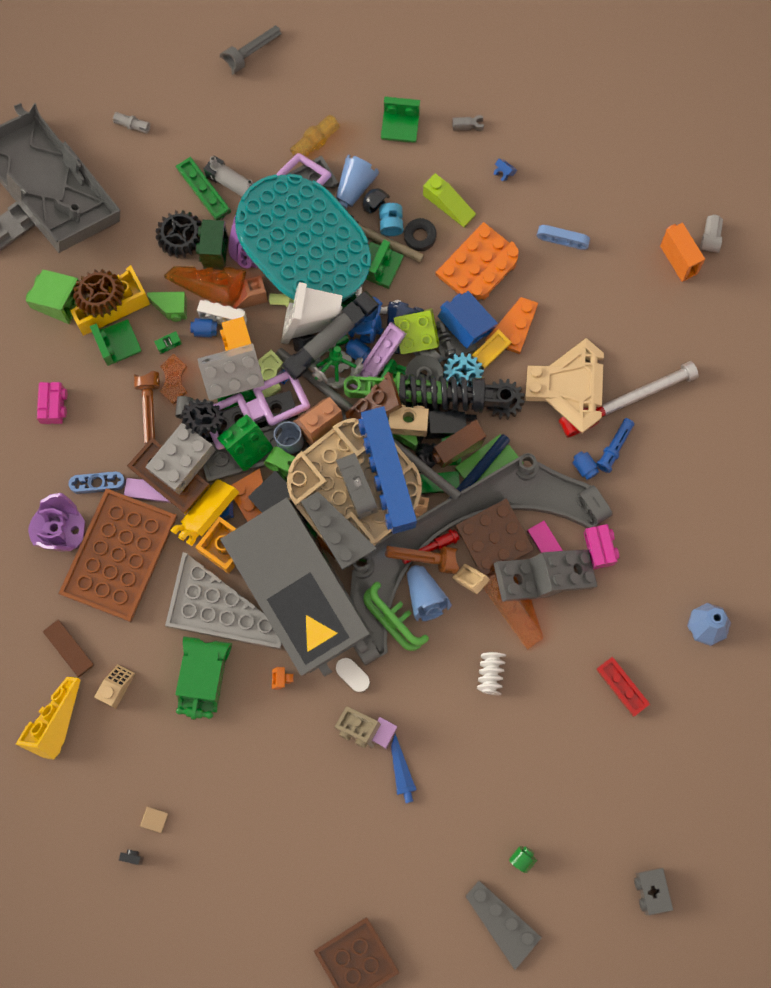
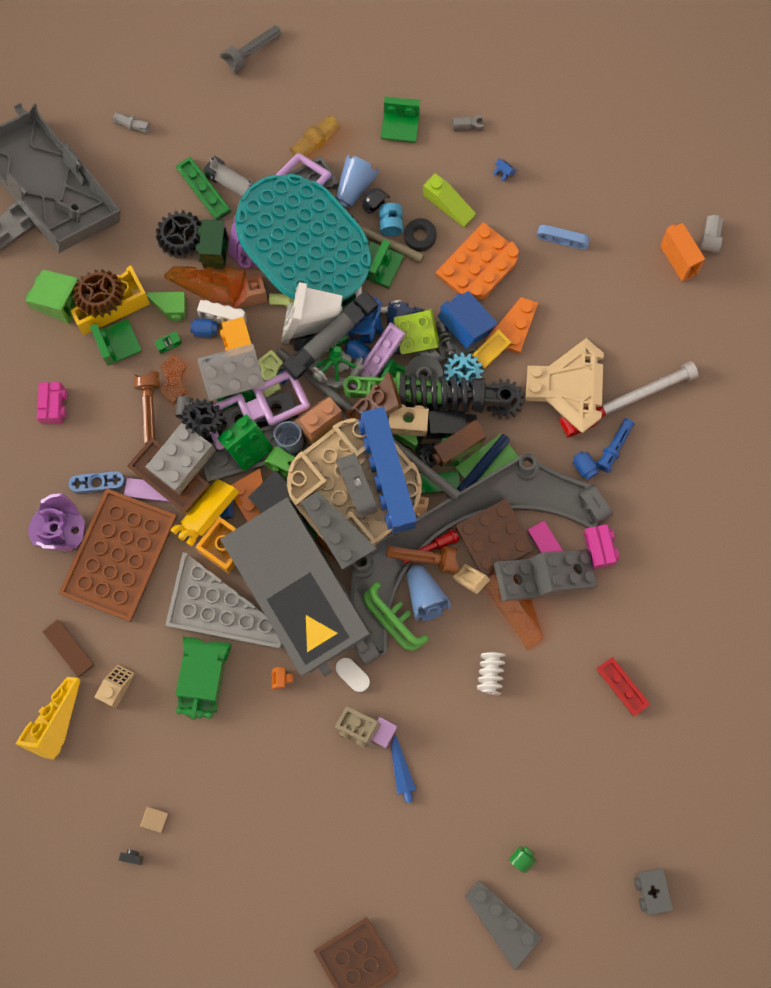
medium blue cone [687,603,731,646] -> none

